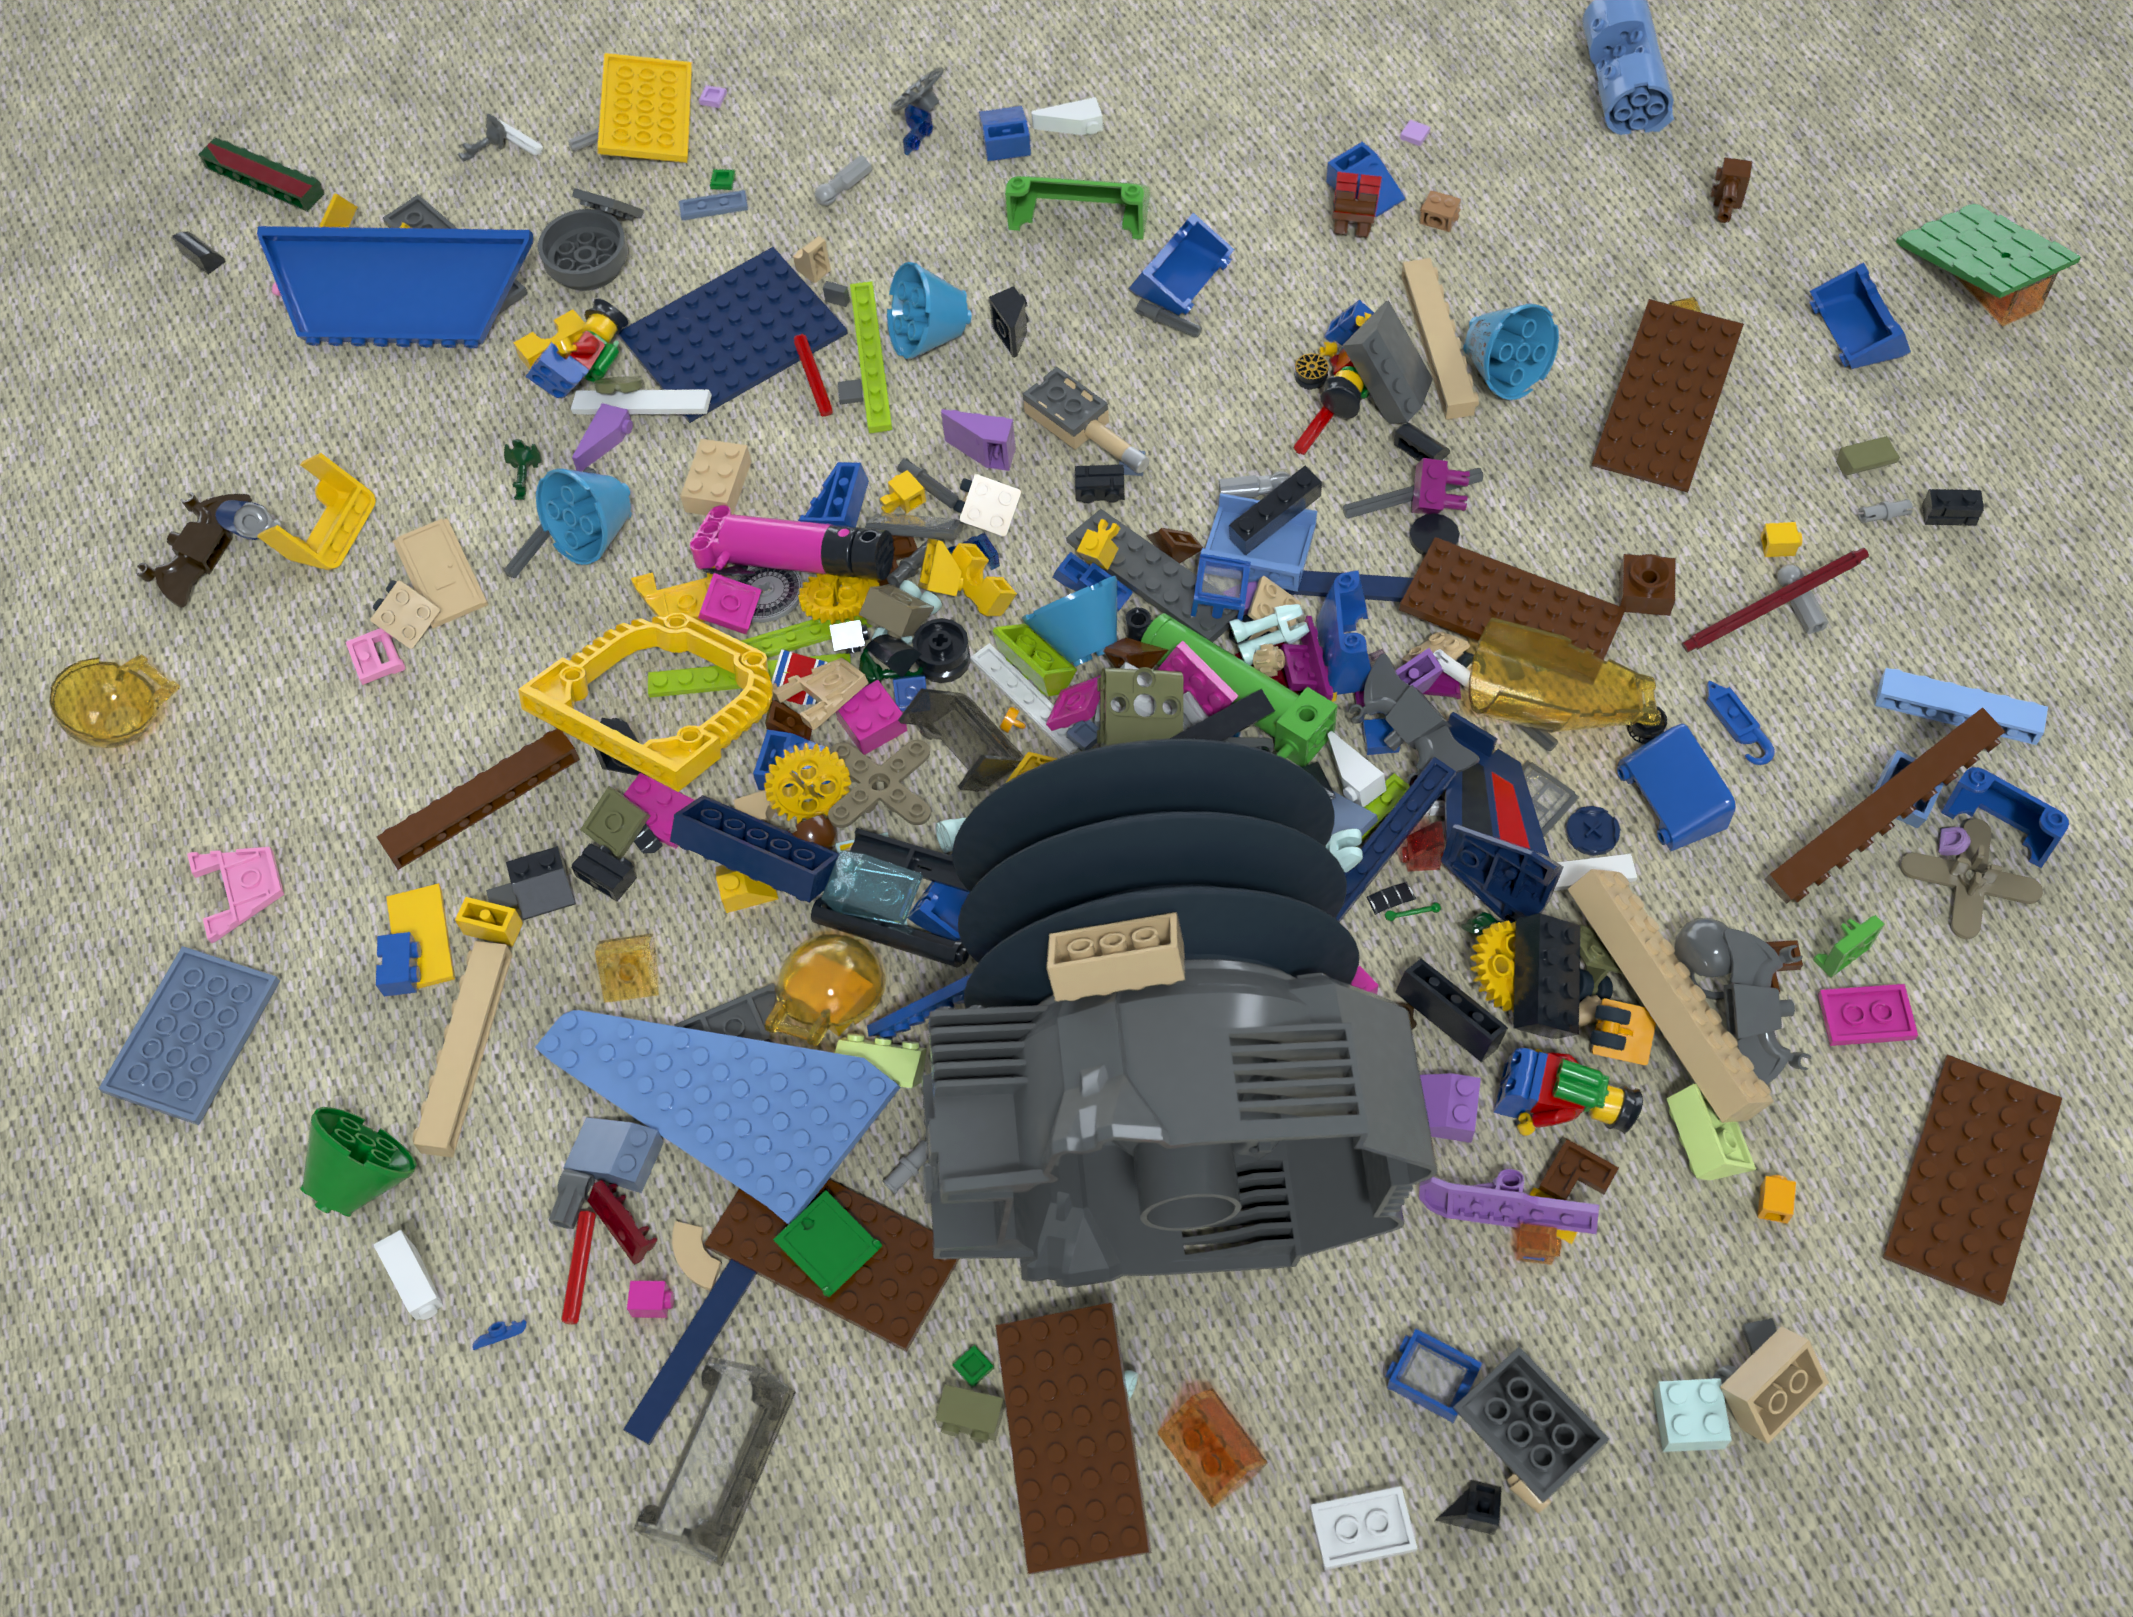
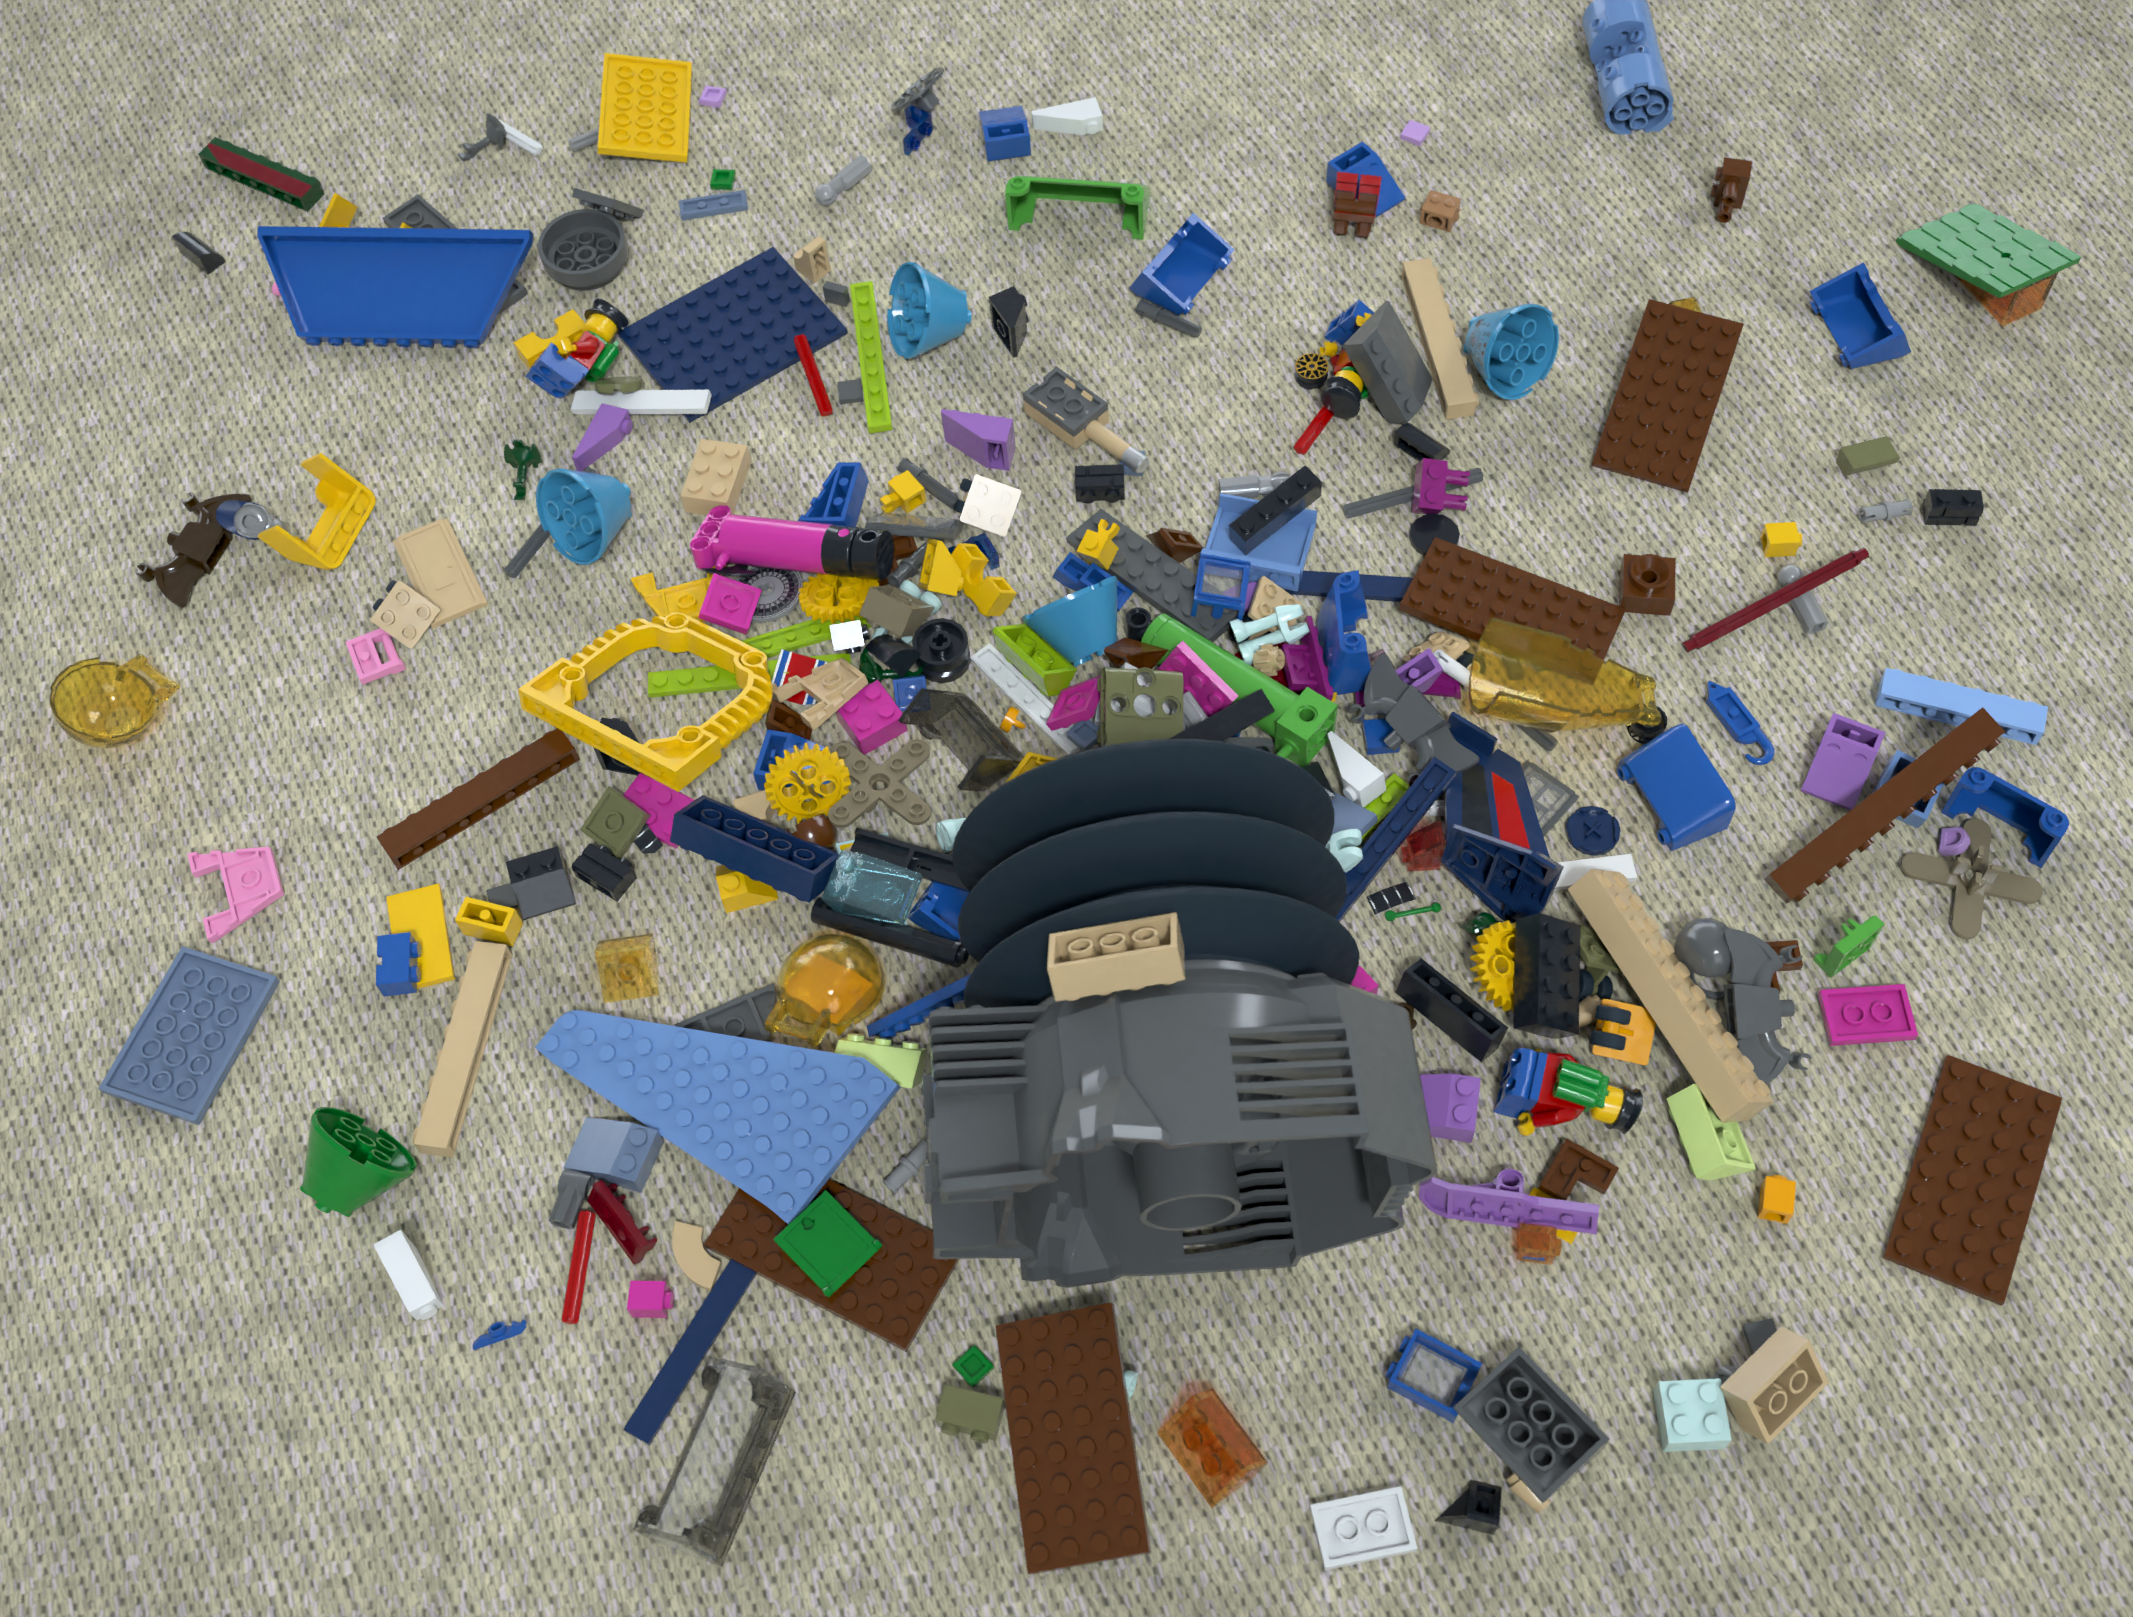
none -> medium lavender slope [1801,713,1886,811]

